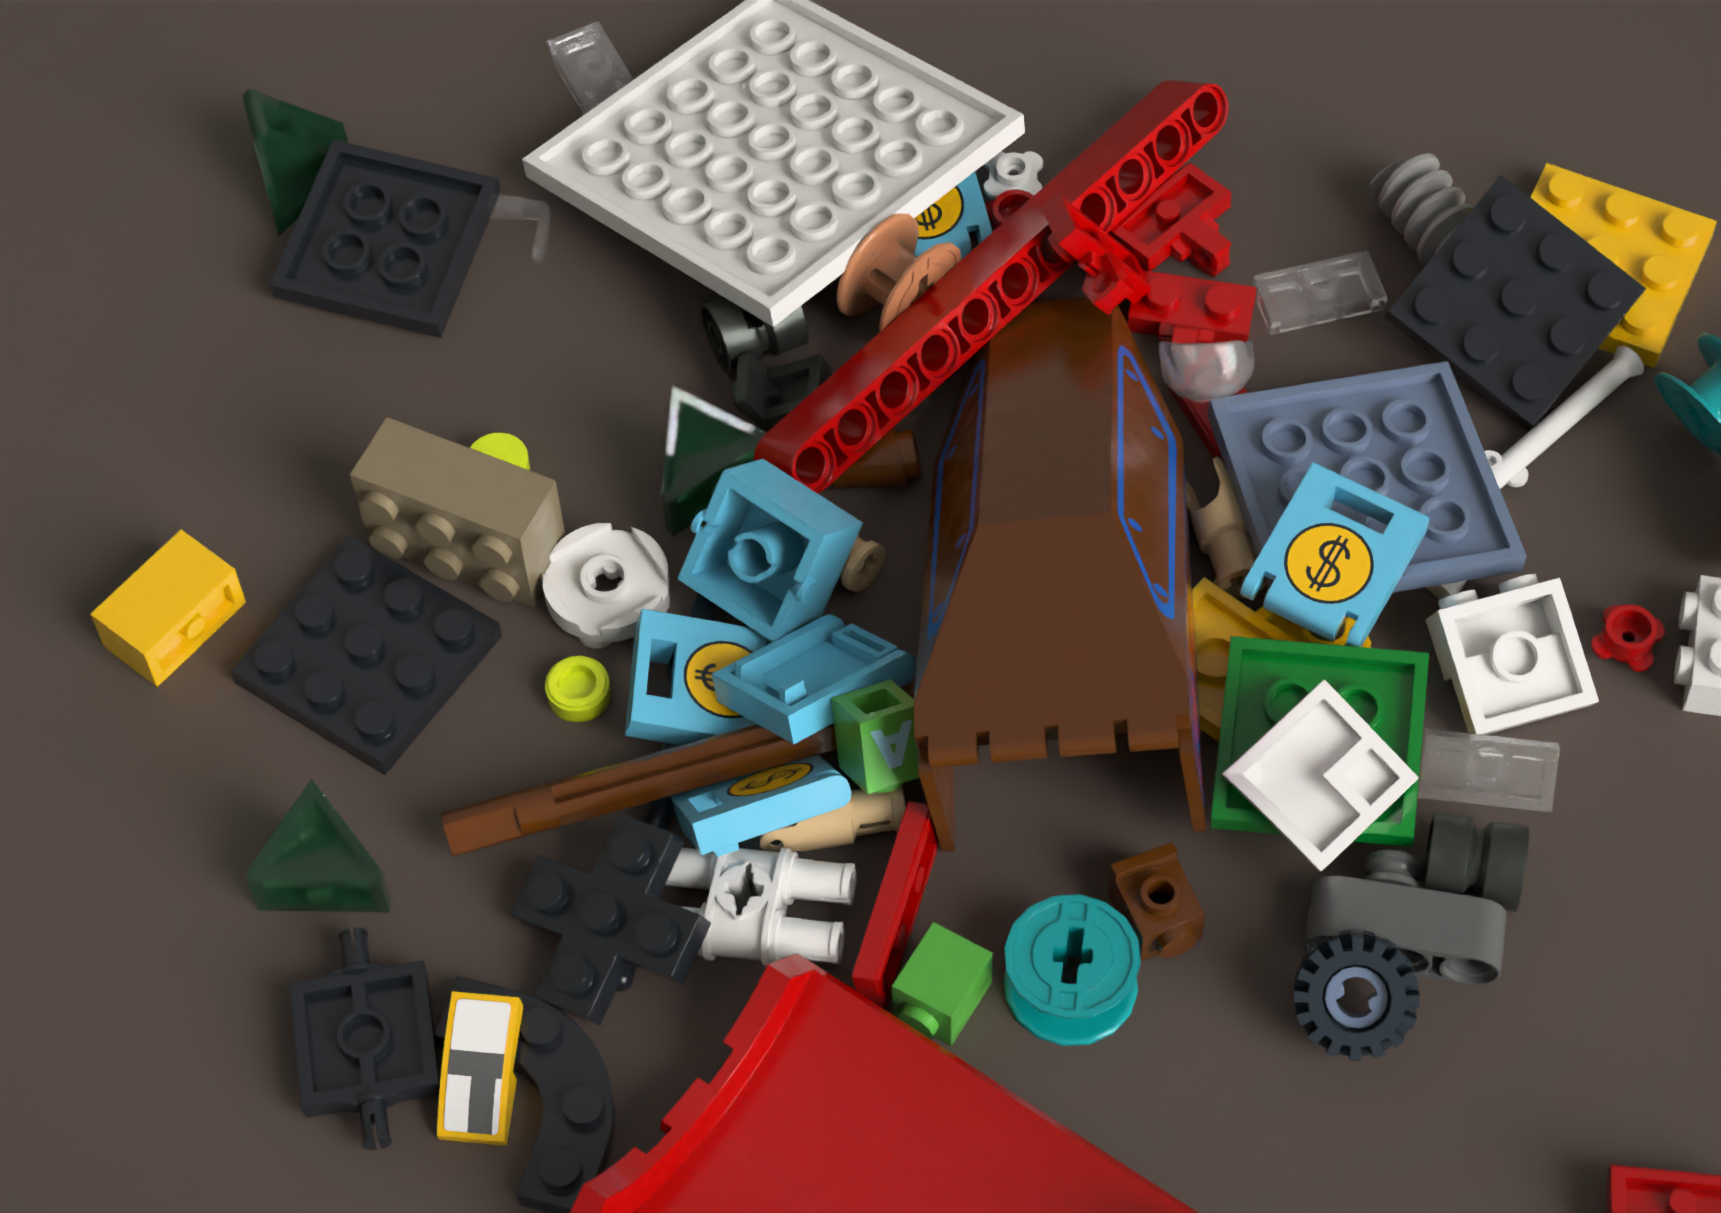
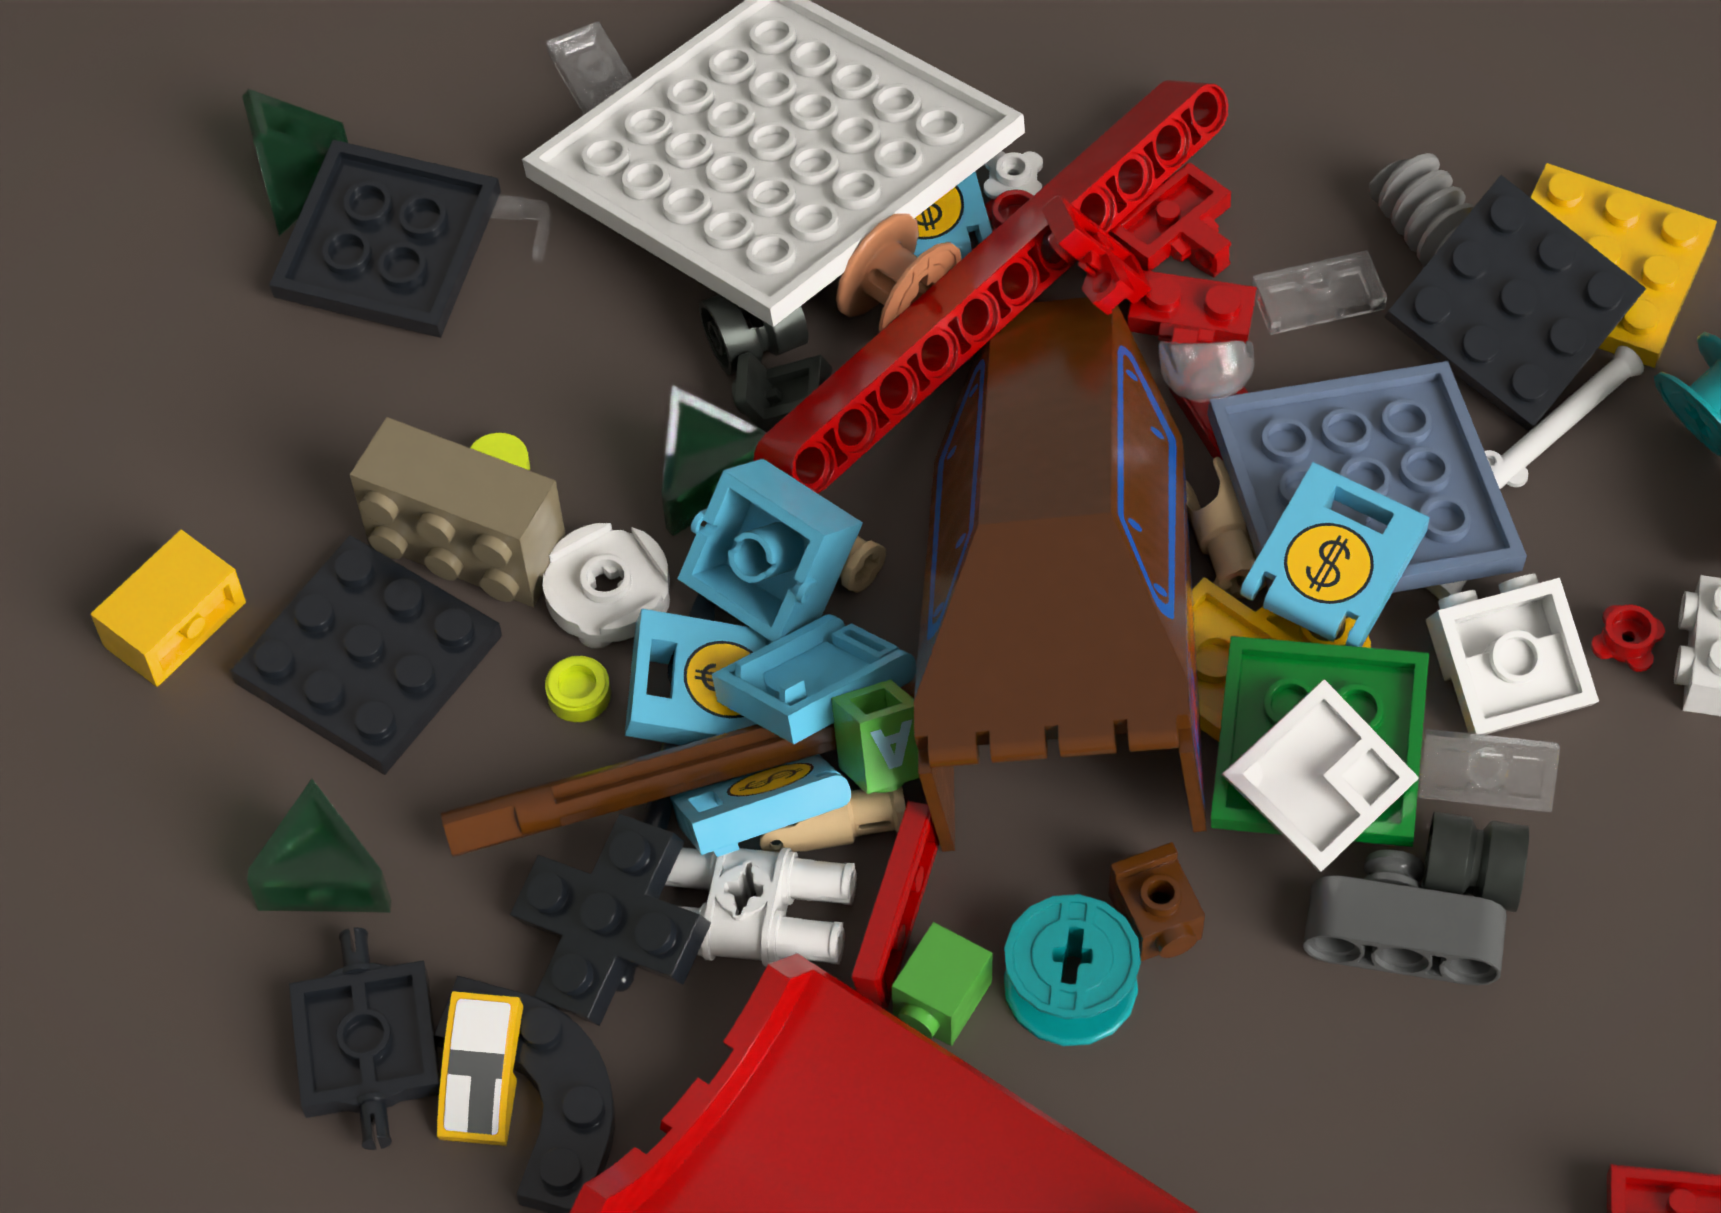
reddish brown cone [833,426,922,489] -> none
black bush [1294,930,1420,1061] -> none

